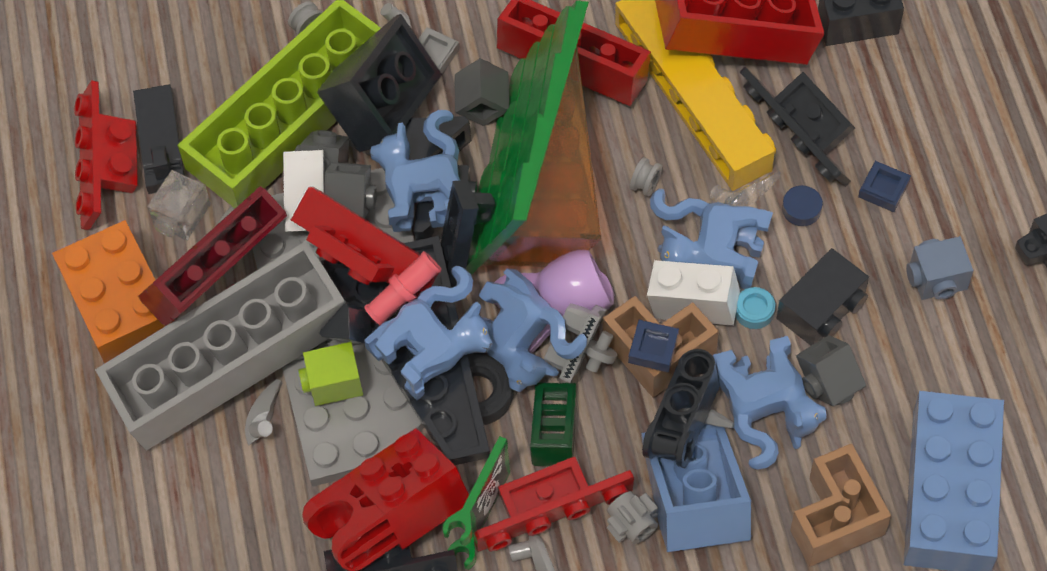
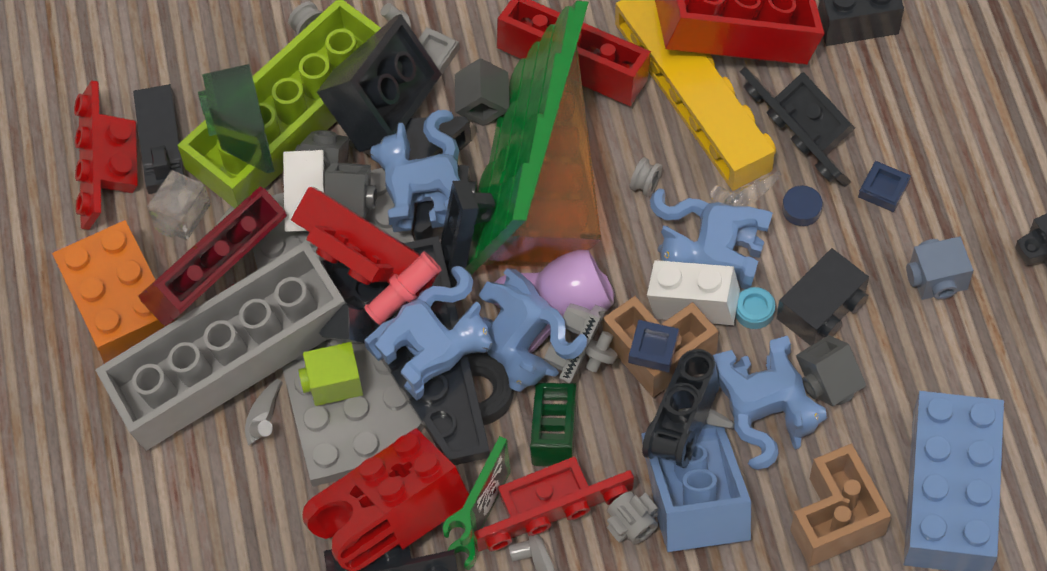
none -> clear green slope [198,64,275,173]

